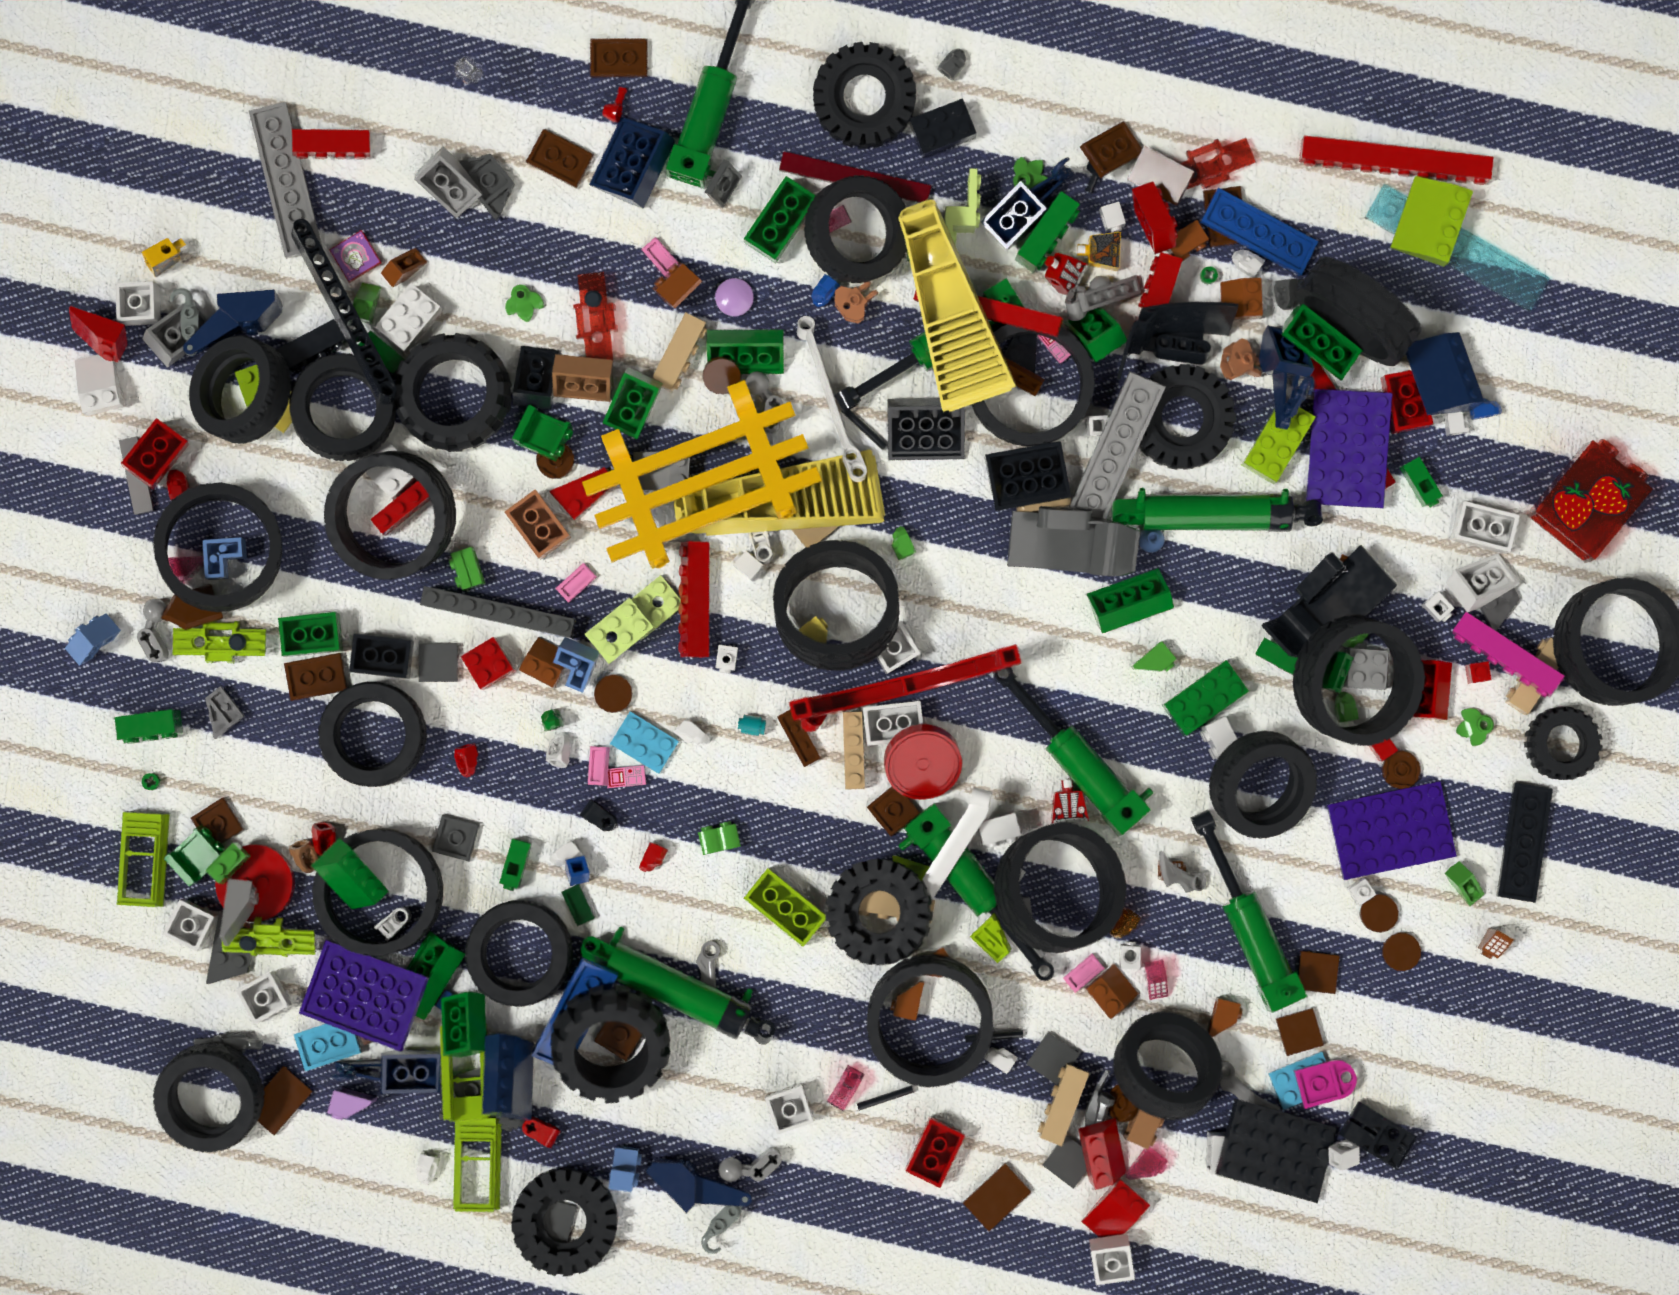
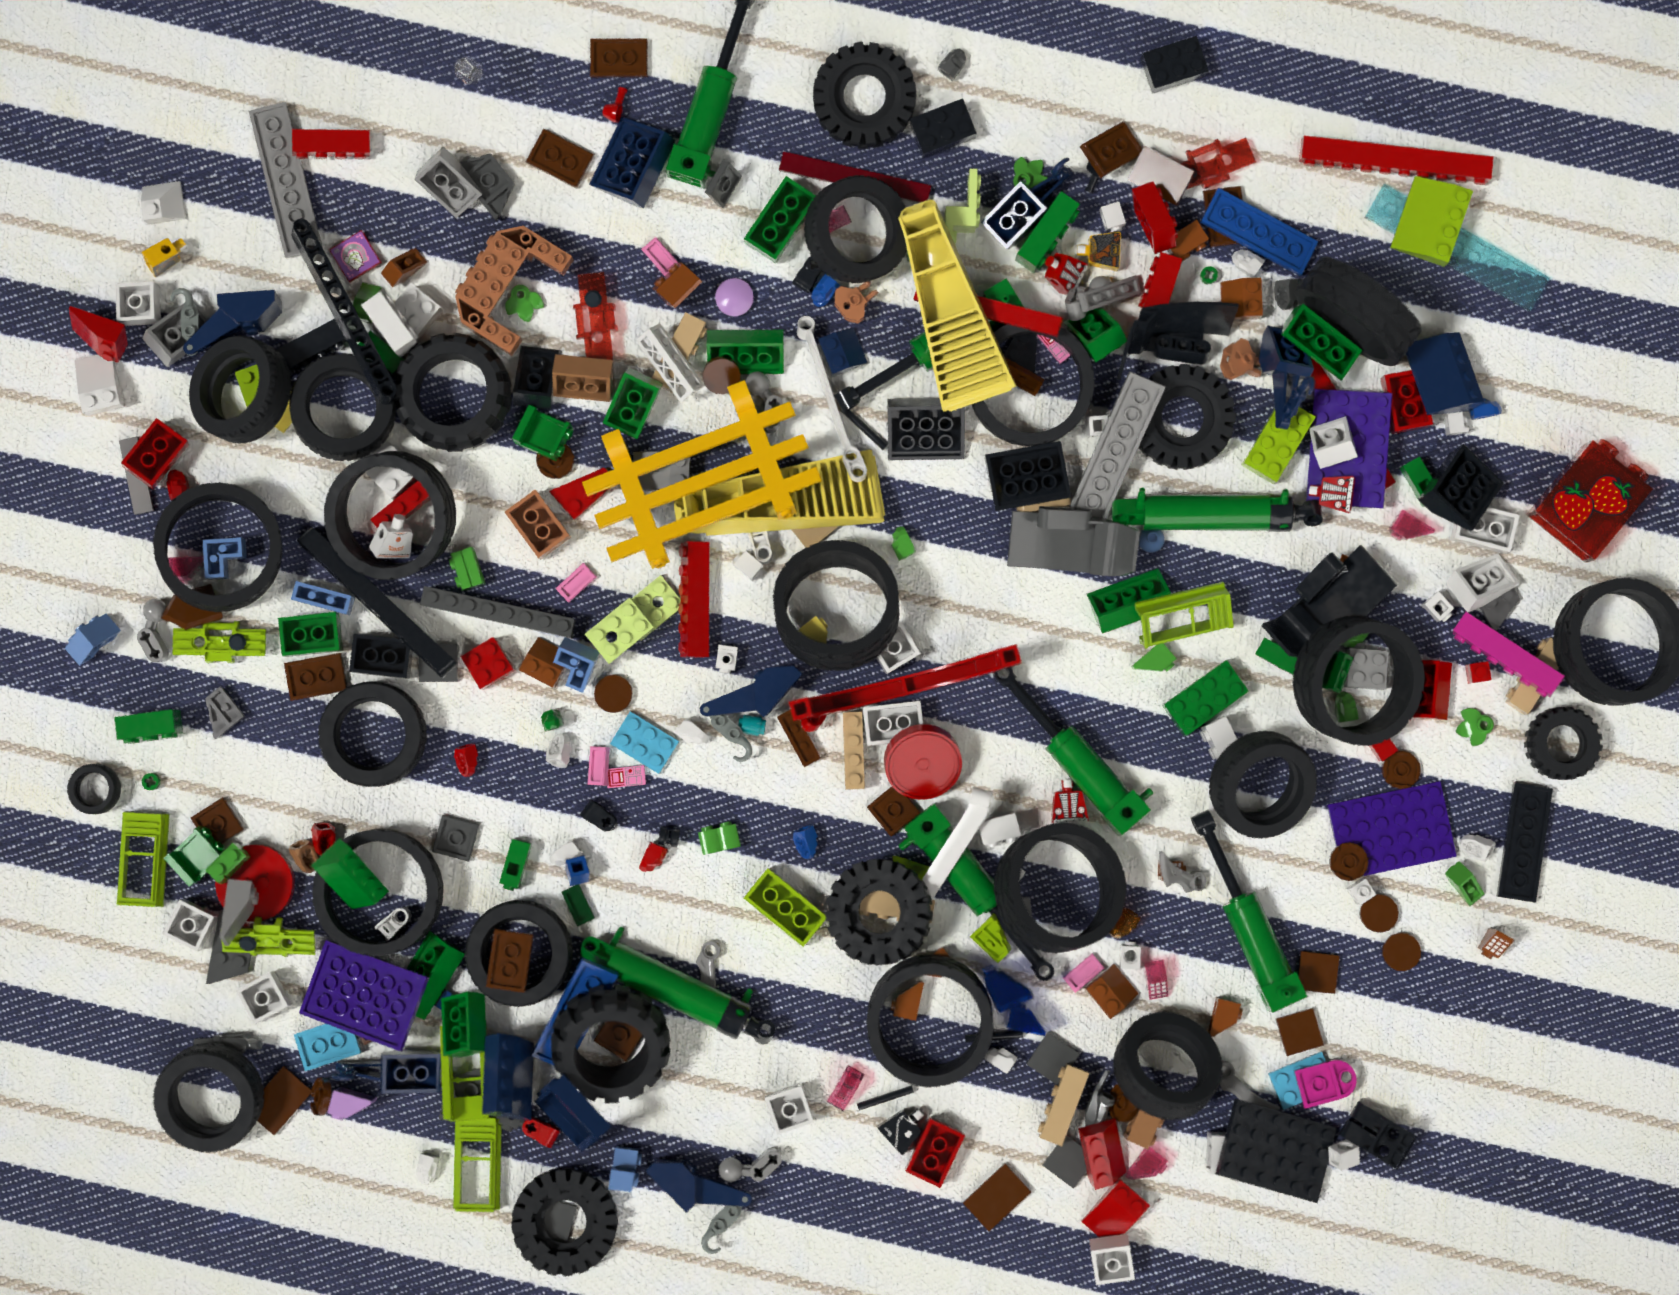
none -> black tyre [67,764,121,814]
none -> white slope [140,181,186,225]
none -> medium blue brick [291,581,355,616]
none -> black beam [297,527,457,678]
none -> reddish brown tile [310,1077,331,1116]
none -> white brick [361,292,419,358]
none -> white torso [369,514,413,558]
none -> nougat wedge [455,226,574,356]
none -> reddish brown tile [486,929,534,993]
none -> dark blue window [534,1075,611,1152]
none -> white fence [636,324,705,403]
none -> black wheel [658,826,680,847]
none -> dark blue slope [700,666,802,762]
none -> black piece [792,256,822,294]
none -> blue rock [793,825,817,859]
none -> dark blue slope [818,328,868,377]
none -> black torso [877,1108,925,1155]
none -> clear blue windscreen [979,964,1034,1014]
none -> clear blue slope [1005,1001,1046,1036]
none -> lime piece [1135,582,1234,649]
none -> black brick [1140,36,1209,94]
none -> white slope [1309,417,1358,469]
none -> torso [1309,476,1356,514]
none -> reddish brown tile [1329,842,1369,881]
none -> clear pink slope [1387,510,1435,541]
none -> black slope [1418,444,1504,531]
none -> white rock [1460,834,1496,862]

